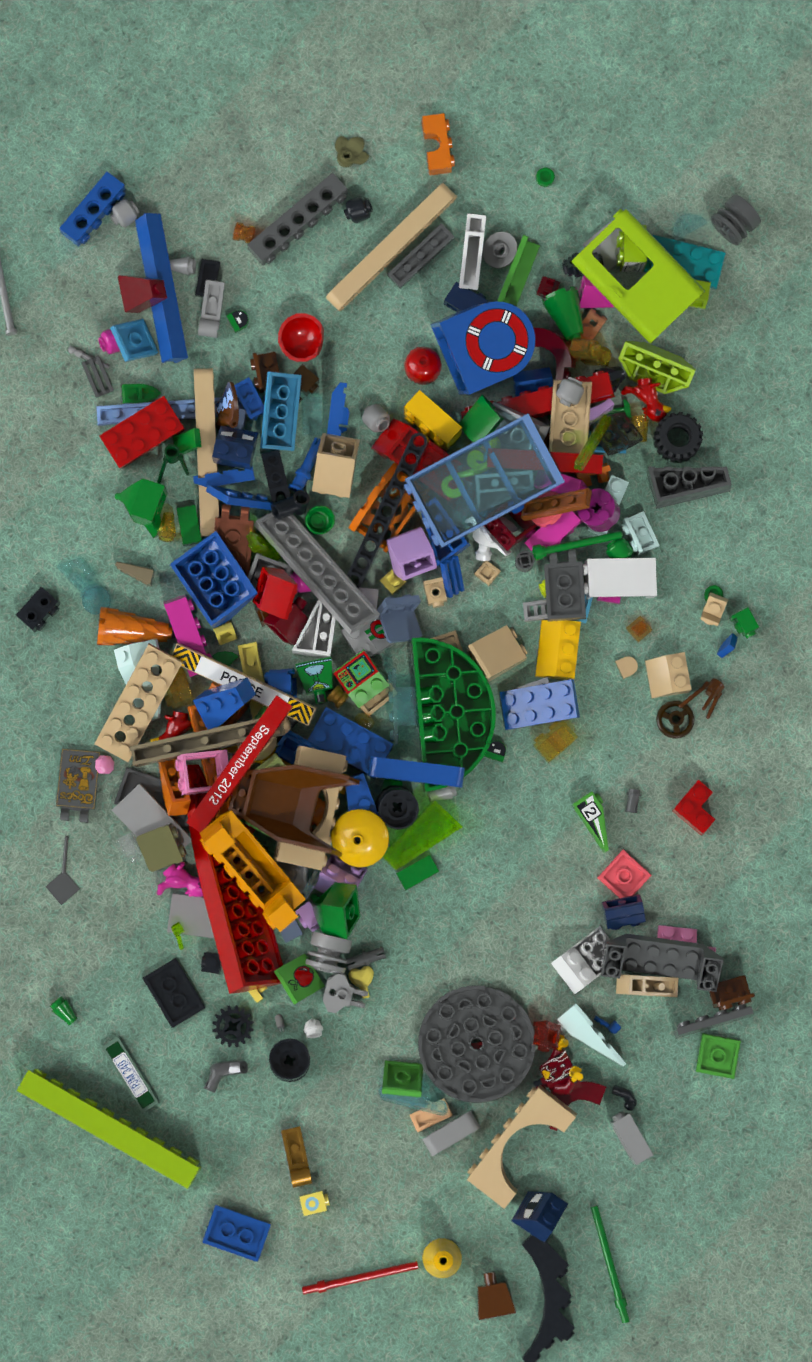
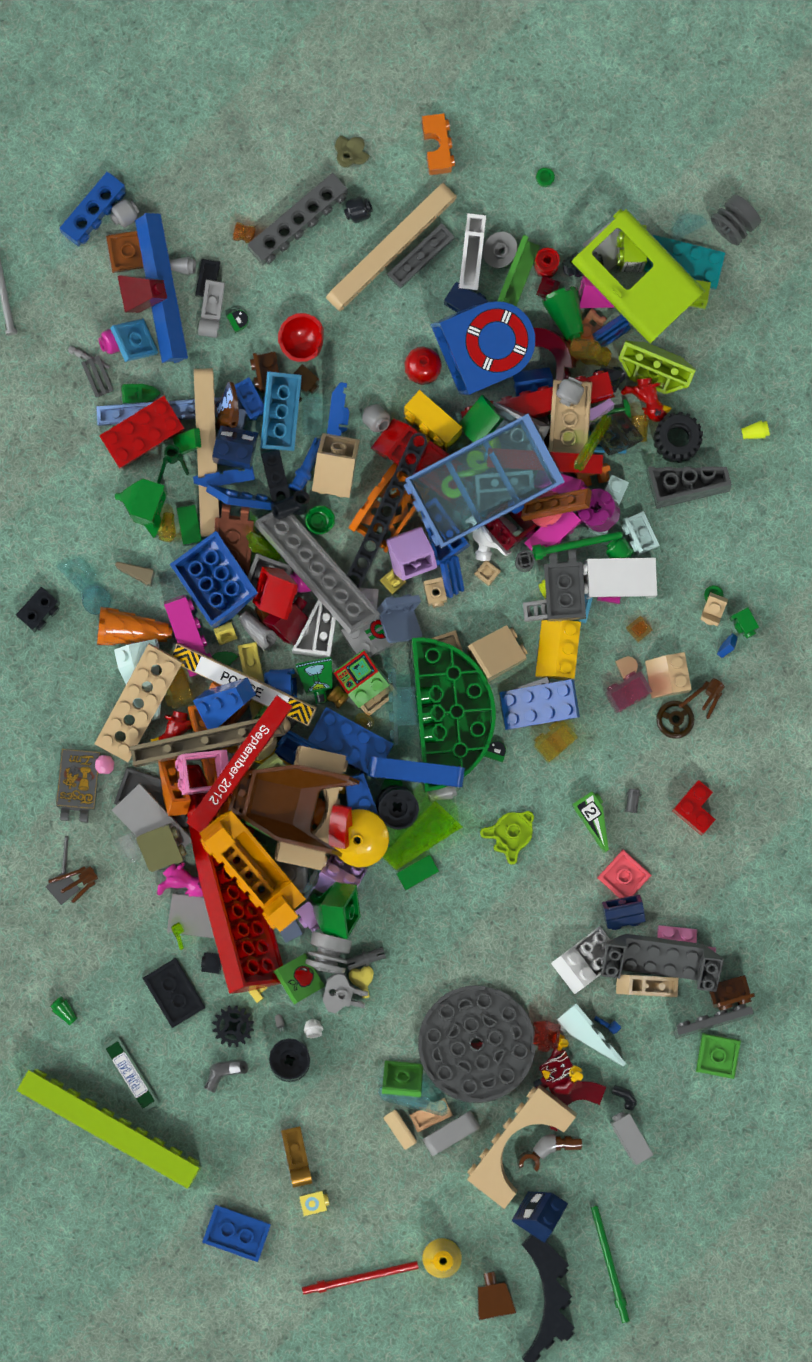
none -> reddish brown plant [48,866,98,903]
none -> dark orange tile [106,231,144,273]
none -> light grey piece [238,611,277,651]
none -> red slope [328,804,352,849]
none -> tan slope [384,1110,417,1149]
none -> lime tile [480,811,534,865]
none -> reddish brown piece [517,1134,582,1171]
none -> red wheel [534,248,560,278]
none -> blue tile [592,314,631,350]
none -> clear pink brick [605,671,652,714]
none -> neon yellow cone [741,420,770,439]

